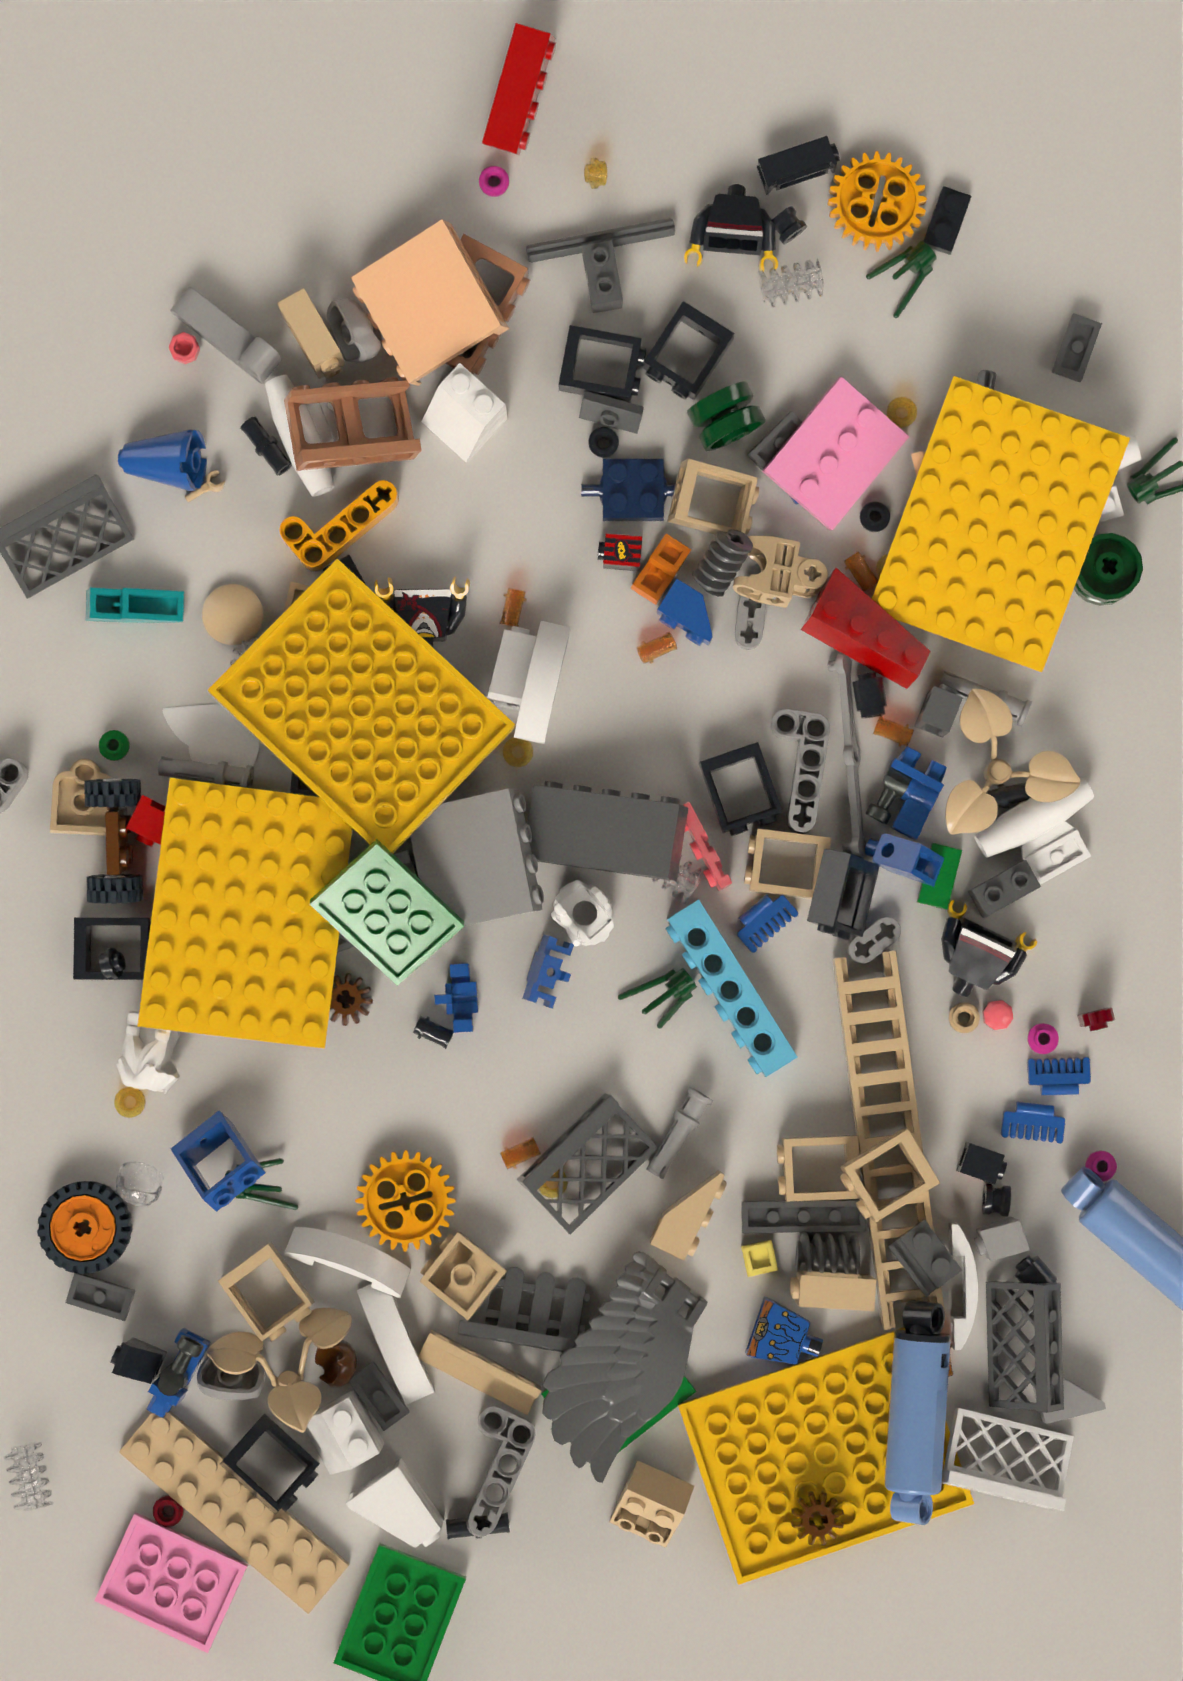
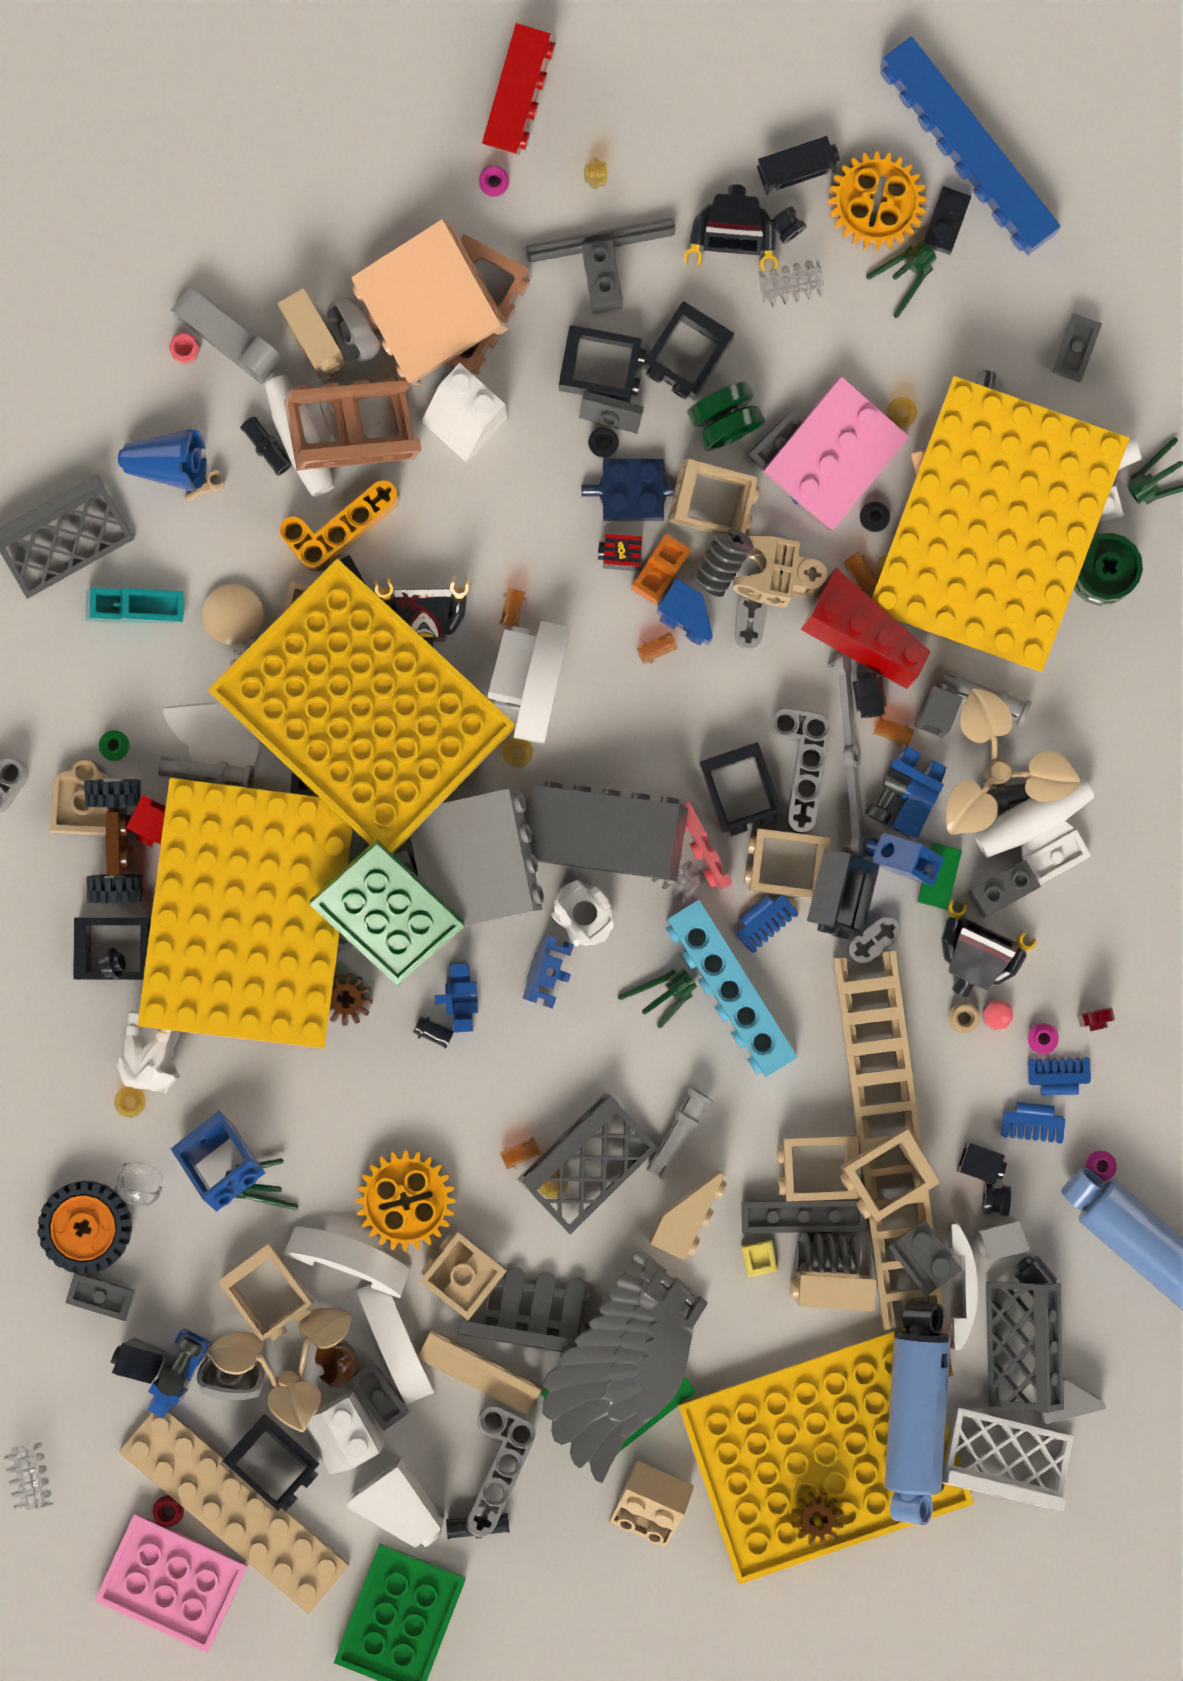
torso [745,1297,823,1364] -> none
none -> blue brick [880,36,1061,256]

